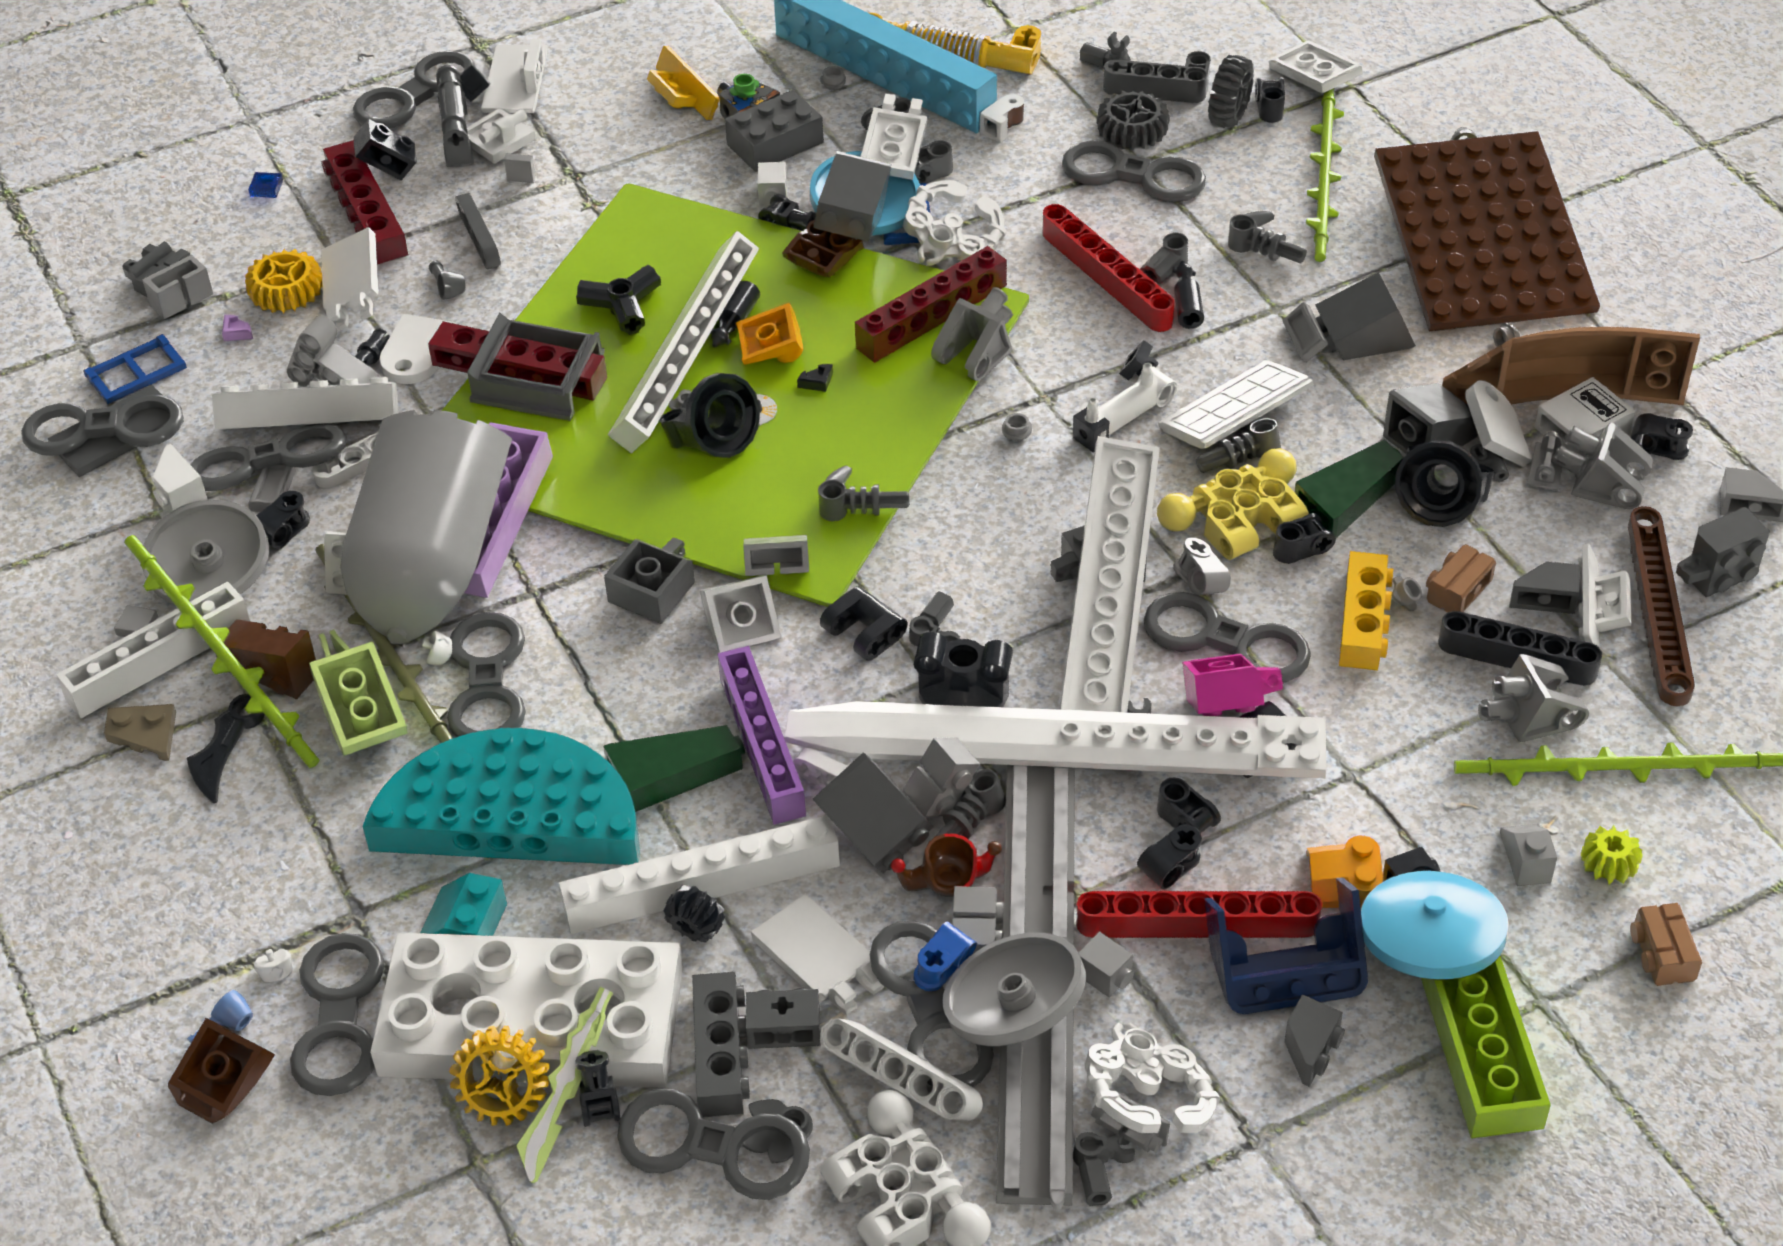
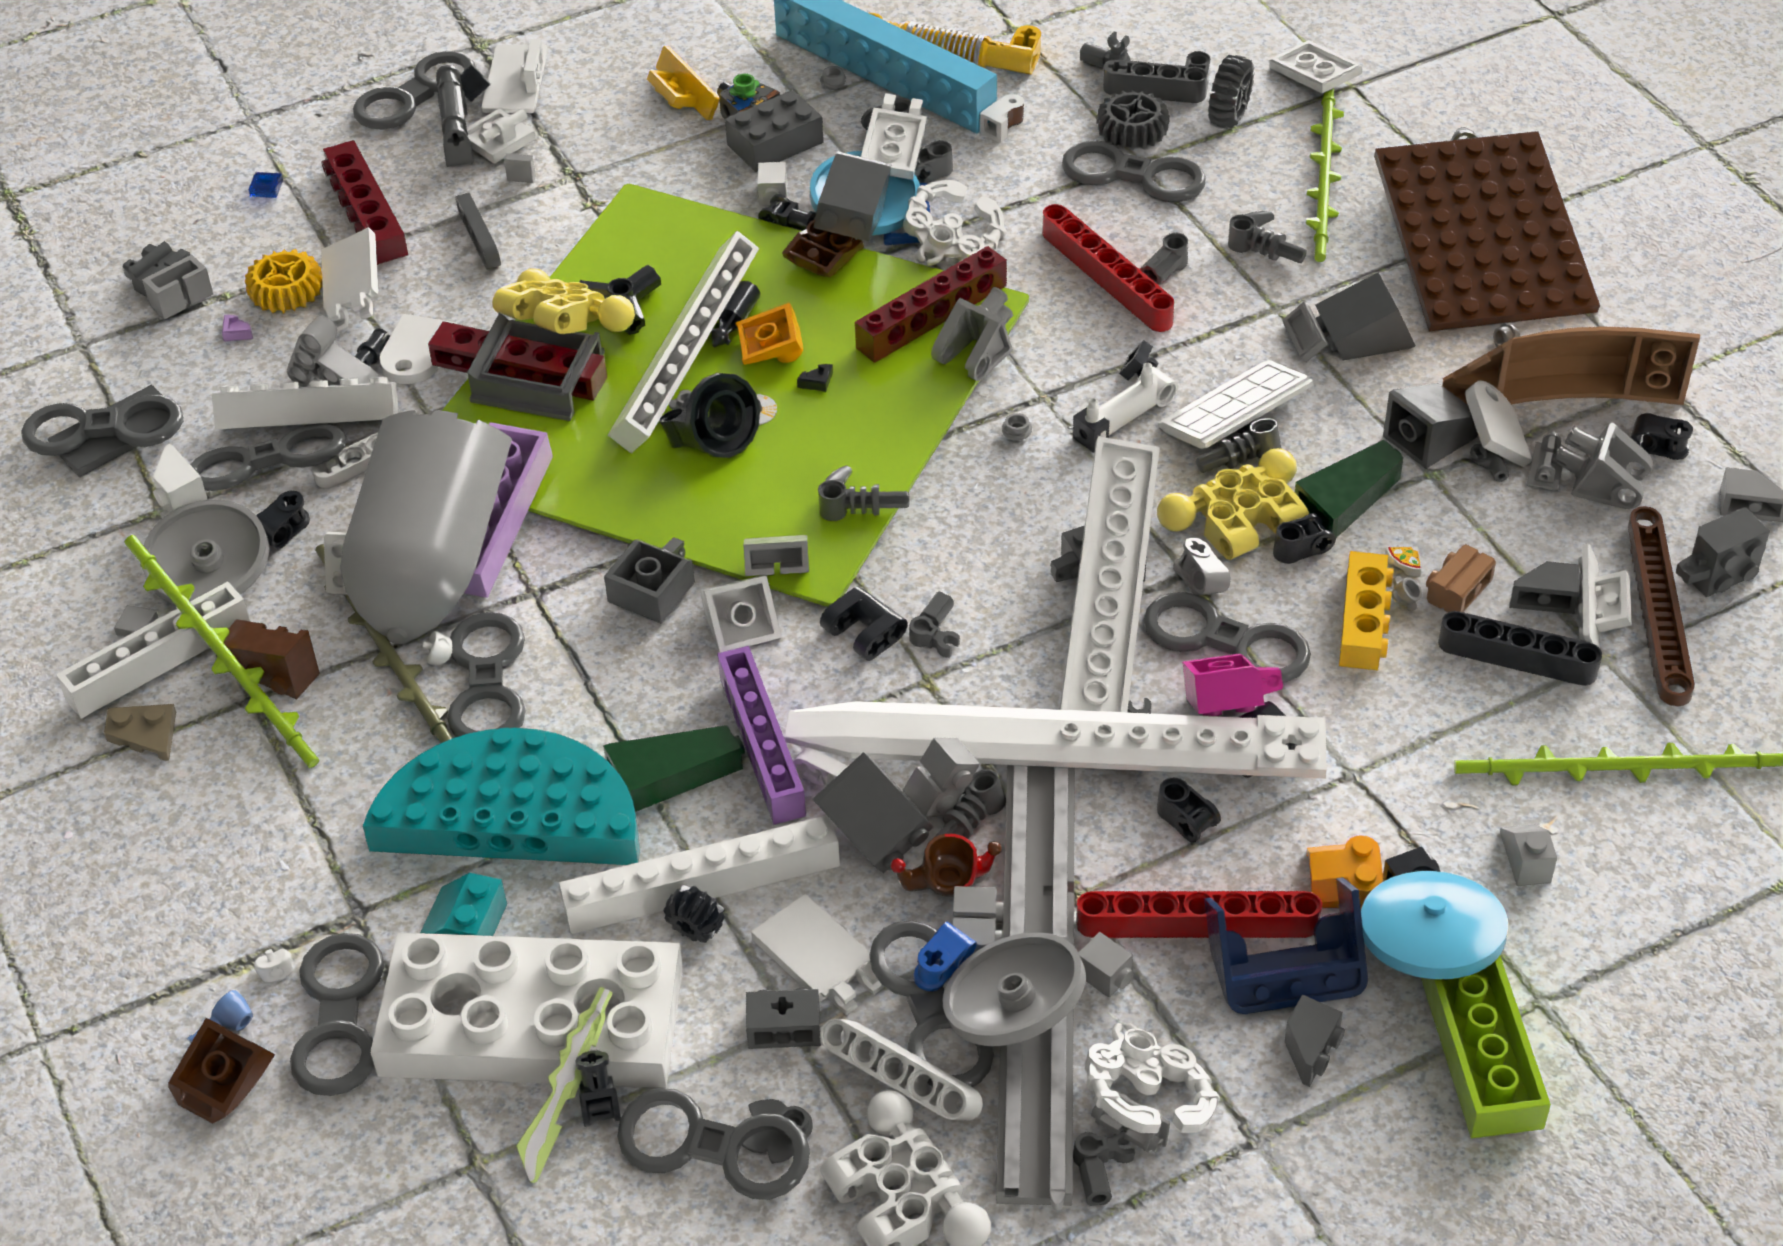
blue window [83,334,187,404] -> none
black piece [187,694,265,803] -> none
light grey tile [248,463,296,512] -> none
yellowish green slope [309,629,408,756] -> none
black brick [353,119,417,181] -> none
dark grey bar [429,260,466,300] -> none
yellow gear [449,1025,550,1126] -> none
dark grey brick [692,972,750,1117] -> none
black piece [913,632,1013,708] -> none
black piece [1137,825,1202,889] -> none
black wheel [1172,261,1204,329] -> none
black piece [1255,77,1285,123] -> none
black piece [1395,440,1495,527] -> none
light grey piece [1478,655,1589,742] -> none
white brick [1534,377,1635,456] -> none
neon yellow gear [1581,825,1643,885] -> none
medium nougat brick [1630,903,1702,986] -> none
none -> light yellow connector [492,268,635,334]
none -> tile [1385,547,1422,577]

